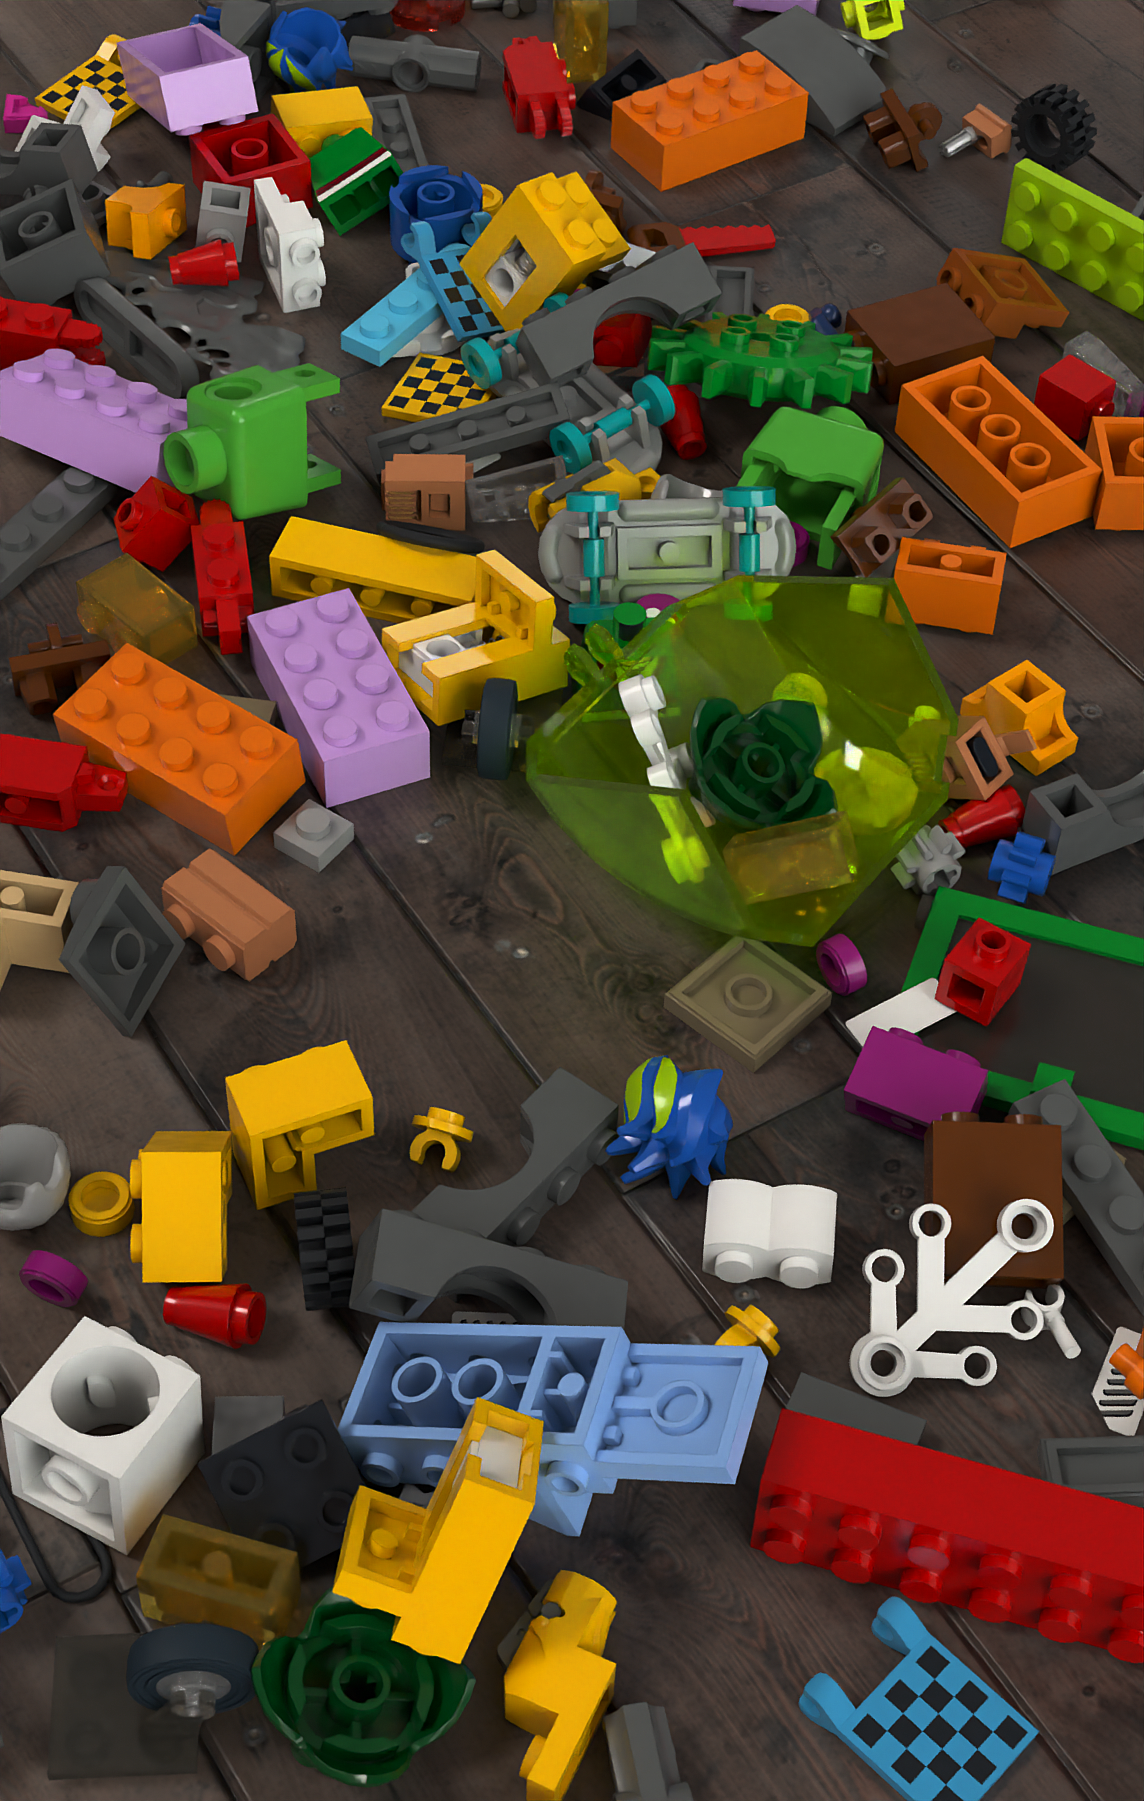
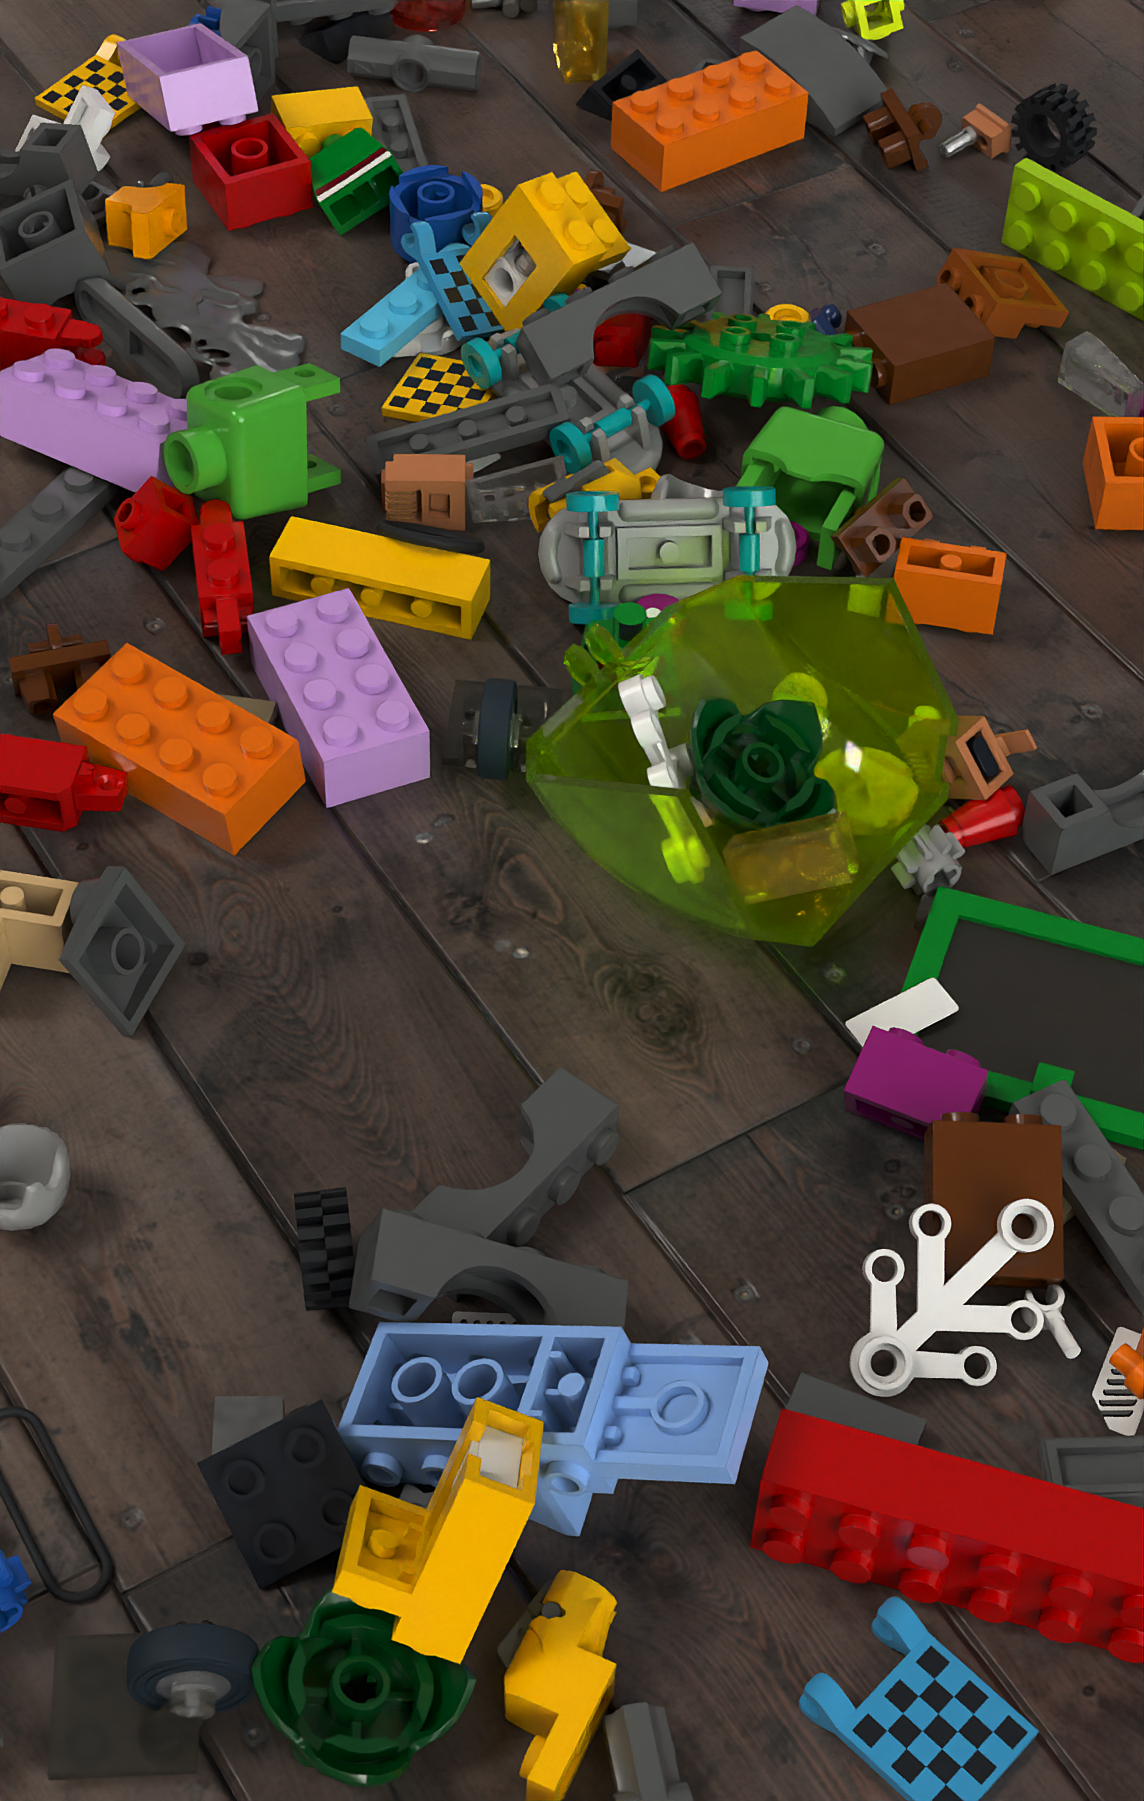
white brick [1,1316,205,1555] -> none
dark pink tile [3,94,48,133] -> none
magenta tile [19,1250,88,1307] -> none
yellow tile [68,1171,135,1237] -> none
clear yellow brick [76,553,198,665] -> none
yellow brick [130,1131,232,1283] -> none
clear yellow brick [136,1514,301,1650] -> none
nougat brick [161,848,297,982] -> none
red cone [163,1283,267,1349] -> none
red cone [168,239,240,287] -> none
light grey brick [195,181,251,262] -> none
yellow brick [225,1040,374,1210] -> none
white plate [254,177,326,313] -> none
blue hair [266,7,353,93] -> none
light grey plate [273,799,354,873] -> none
yellow brick [382,549,572,726] -> none
yellow plate [410,1107,474,1173] -> none
red hinge [502,36,576,139] -> none
blue hair [606,1055,733,1200] -> none
red piece [627,222,776,257] -> none
dark tan tile [664,929,832,1073] -> none
white brick [702,1179,837,1288] -> none
yellow plate [715,1305,781,1358] -> none
magenta tile [816,933,867,996] -> none
orange brick [895,356,1102,548] -> none
red brick [934,917,1032,1027] -> none
light orange brick [960,660,1078,776] -> none
blue gear [987,832,1056,904] -> none
red brick [1034,354,1117,441] -> none

